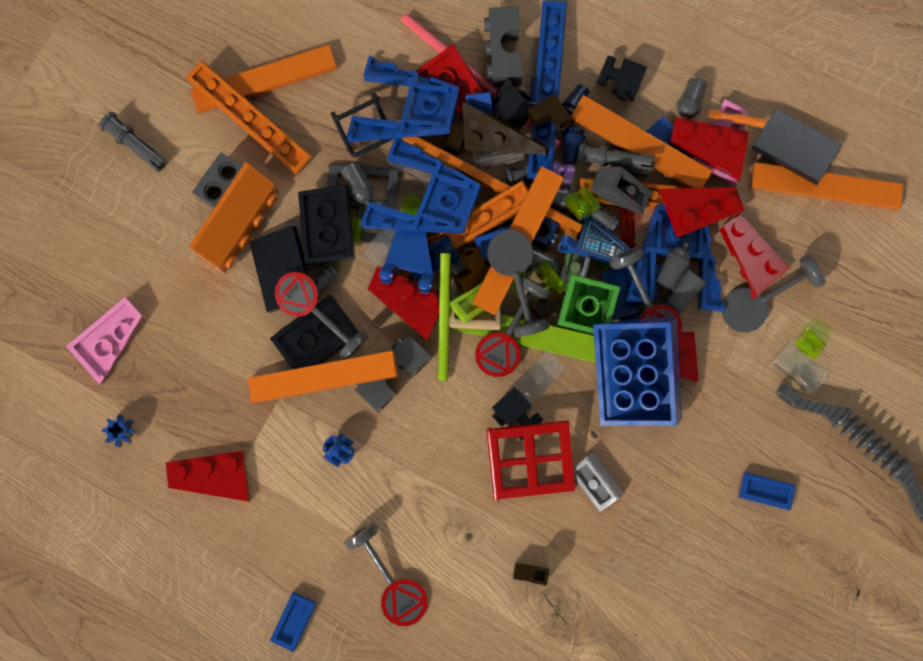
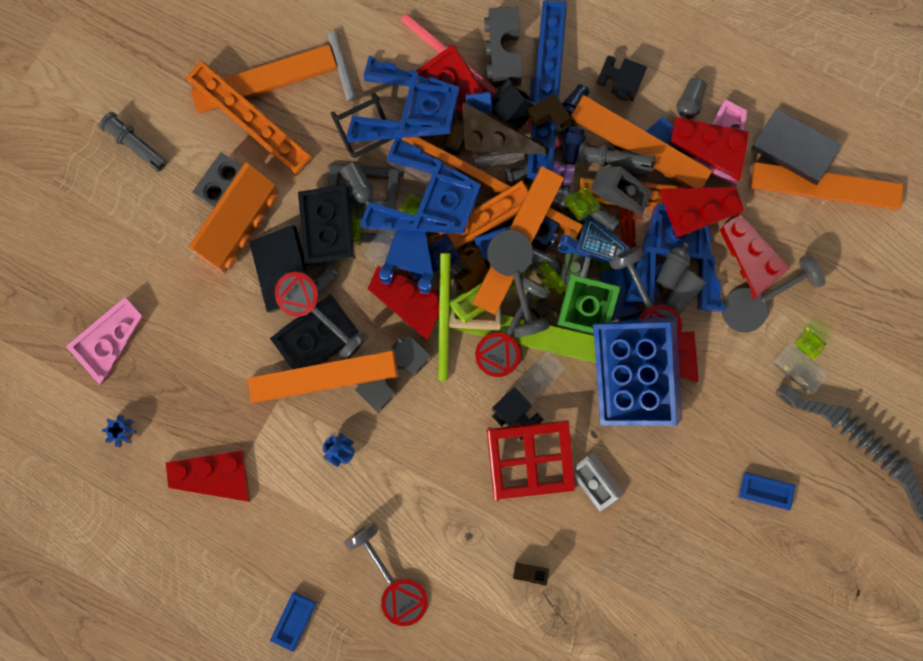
orange piece [708,109,765,128] -> none
none -> light grey bar [327,32,356,102]

